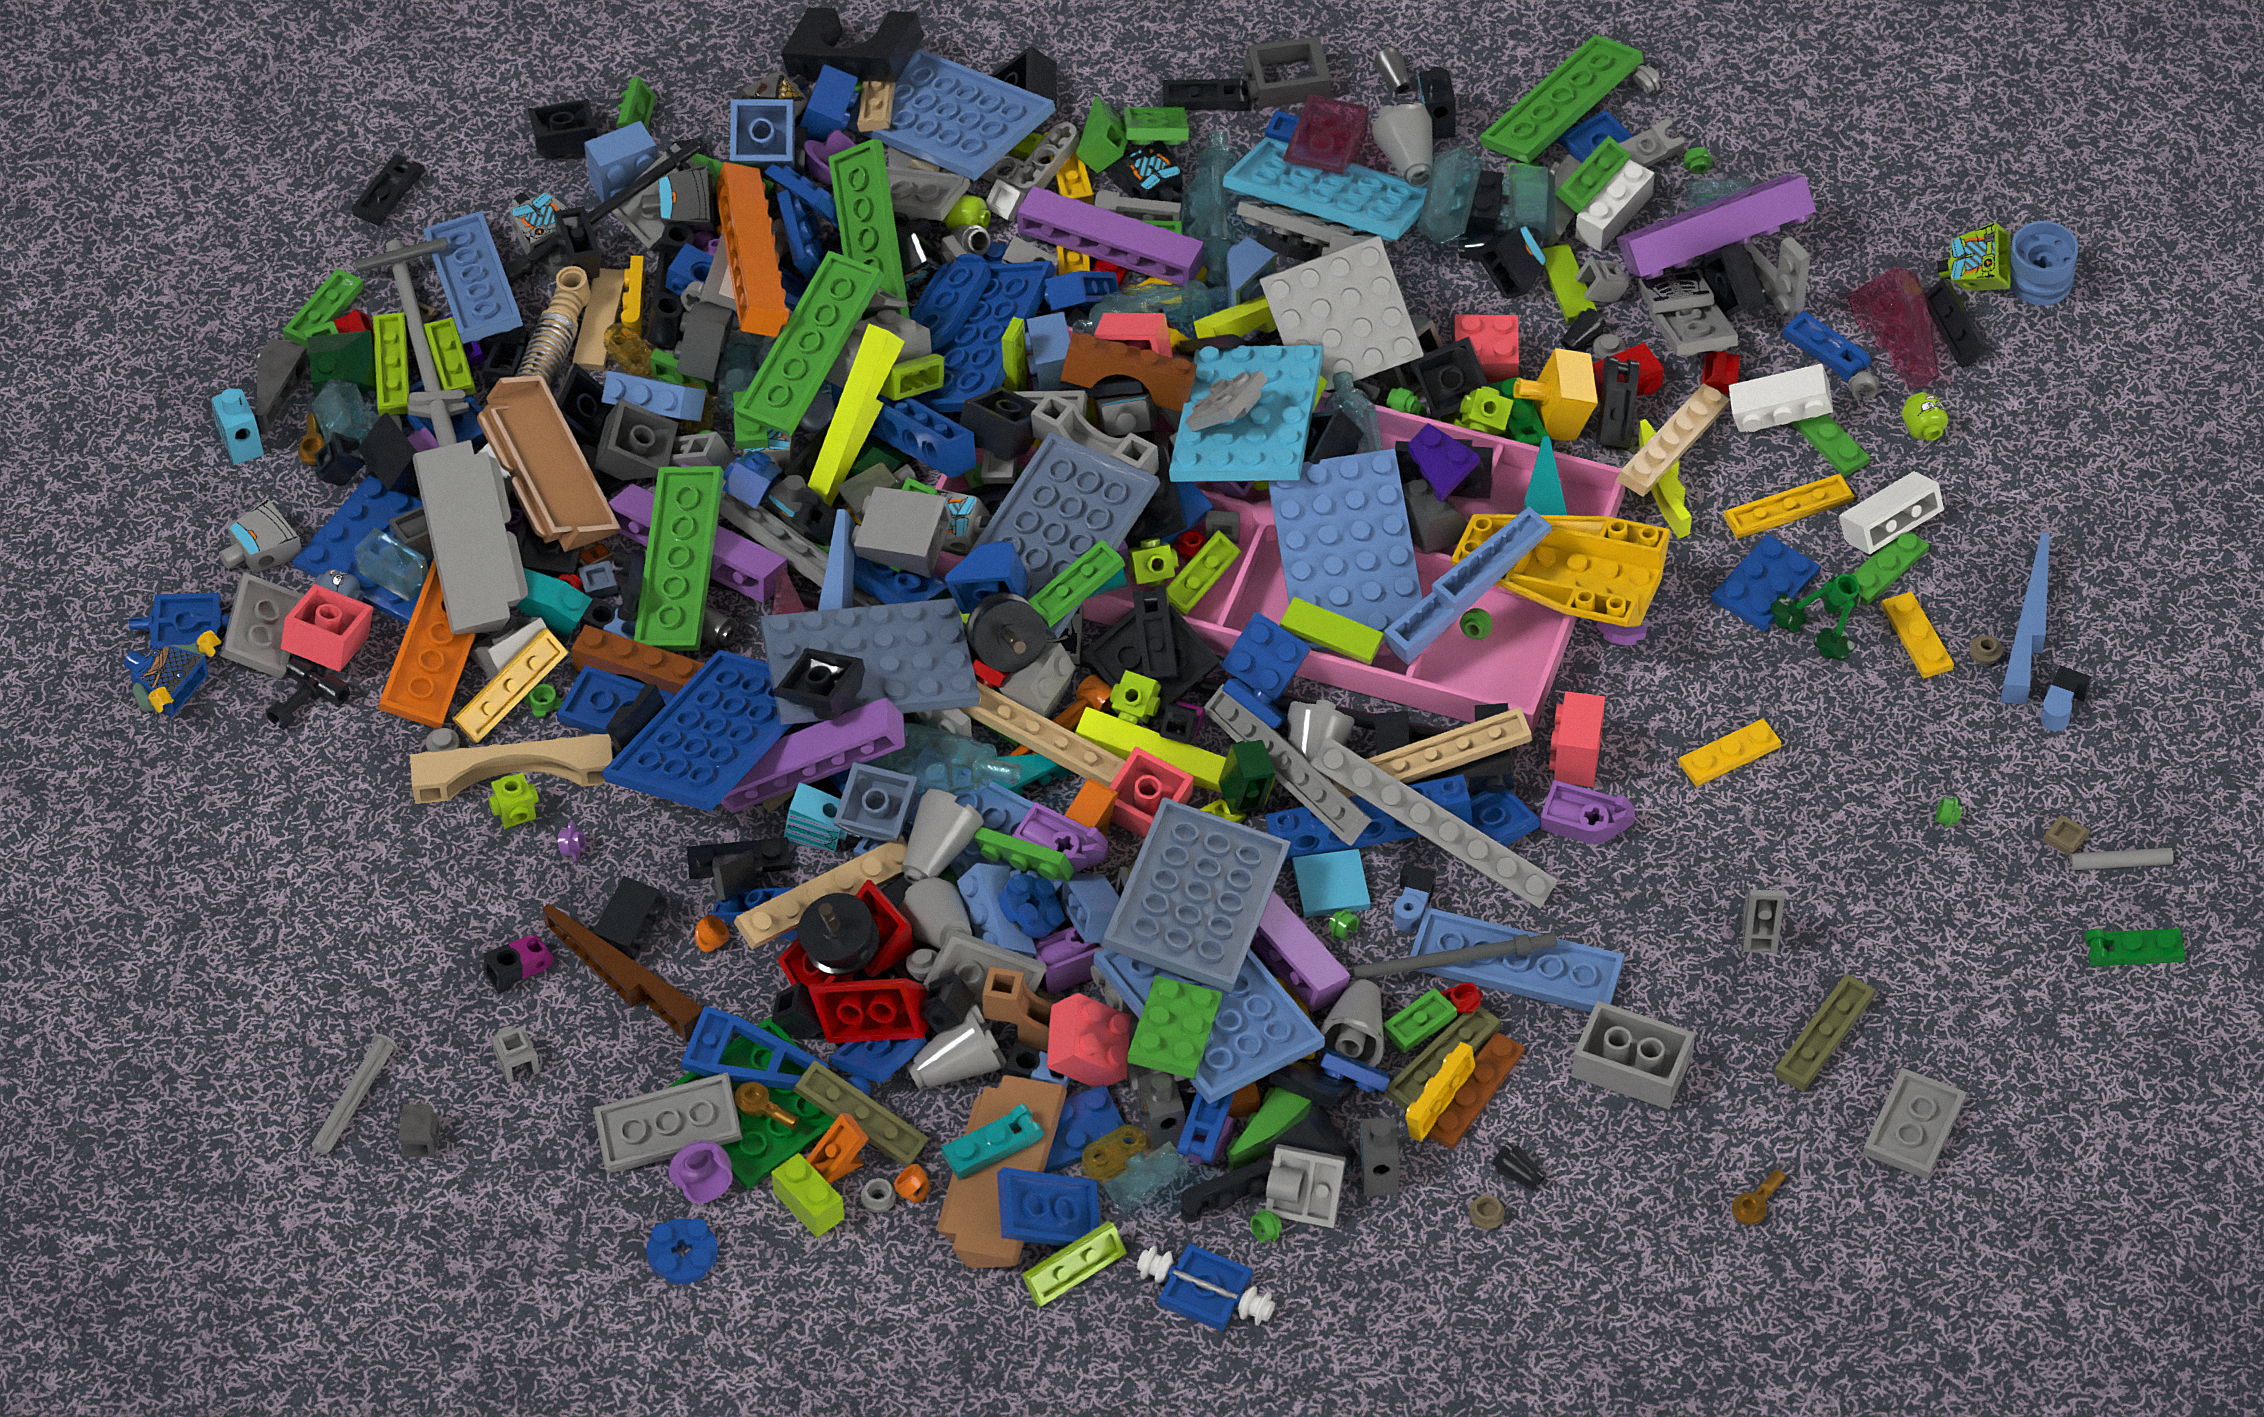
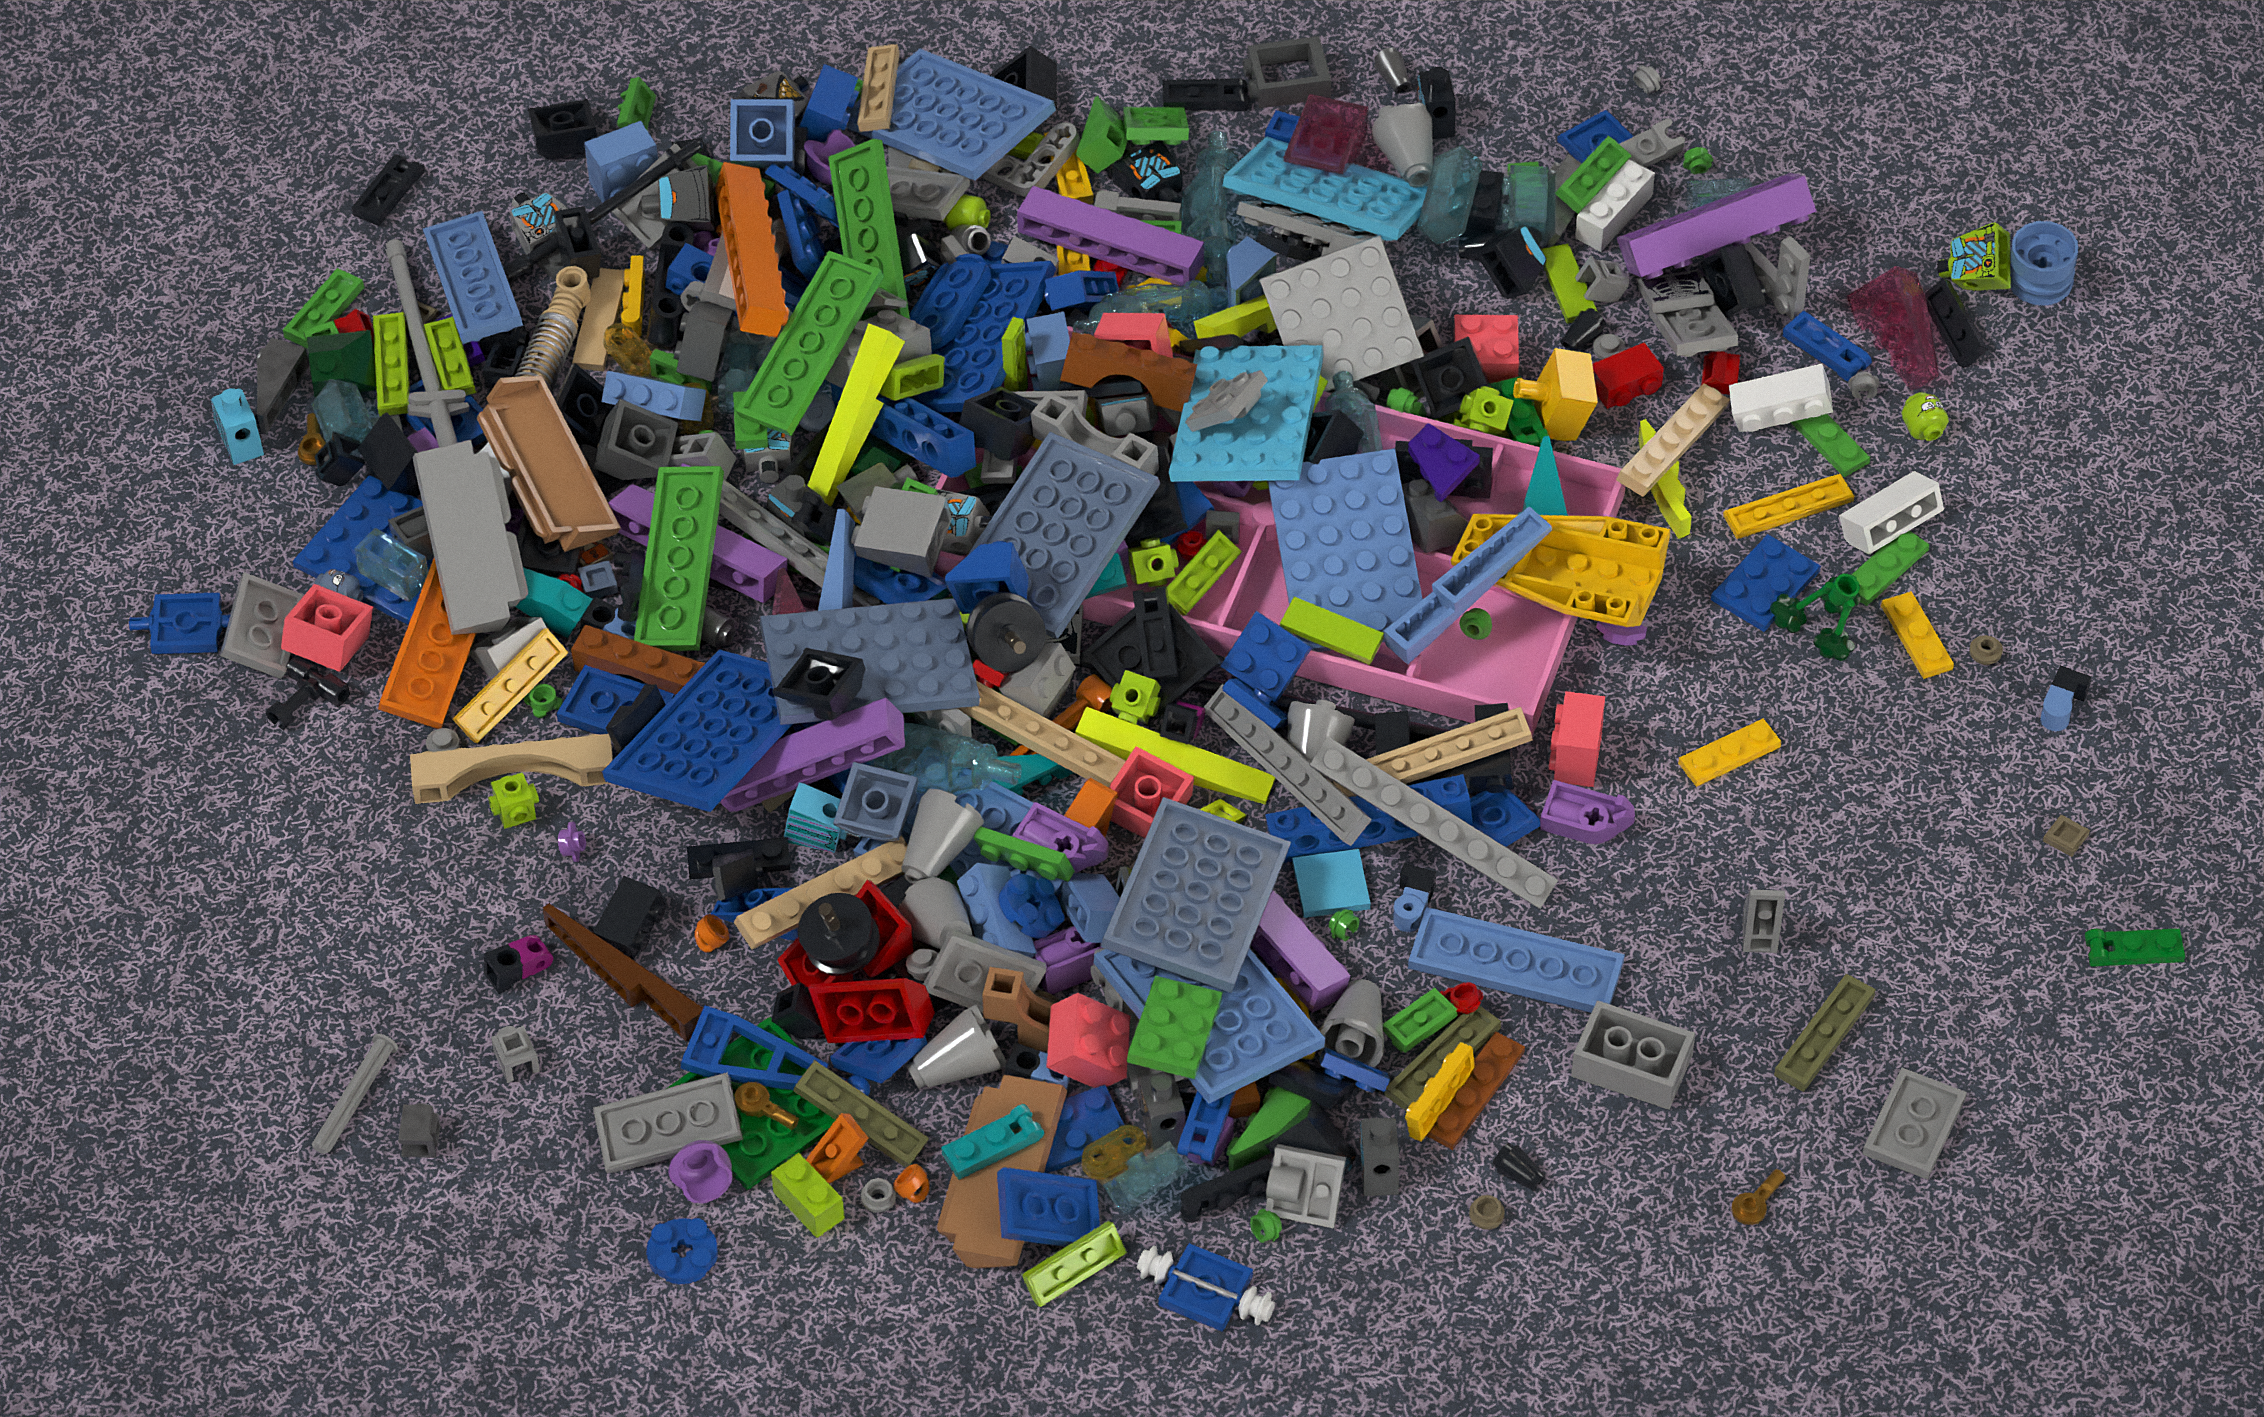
torso [124,630,221,718] -> none
light grey torso [219,499,302,574] -> none
dark grey piece [355,237,449,273] -> none
blue brick [722,450,783,509] -> none
black arch [780,7,924,83] -> none
black window [920,972,976,1033] -> none
white plate [985,179,1026,221] -> none
bright green plate [1028,539,1125,628] -> none
dark green brick [1218,740,1276,815] -> none
dark grey bar [1353,933,1557,980] -> none
bright green plate [1480,34,1644,164] -> none
black plate [1596,356,1640,449] -> none
bright green plate [1935,796,1963,828] -> none
medium blue slope [2000,532,2050,705] -> none
light grey piece [2069,848,2173,870] -> none

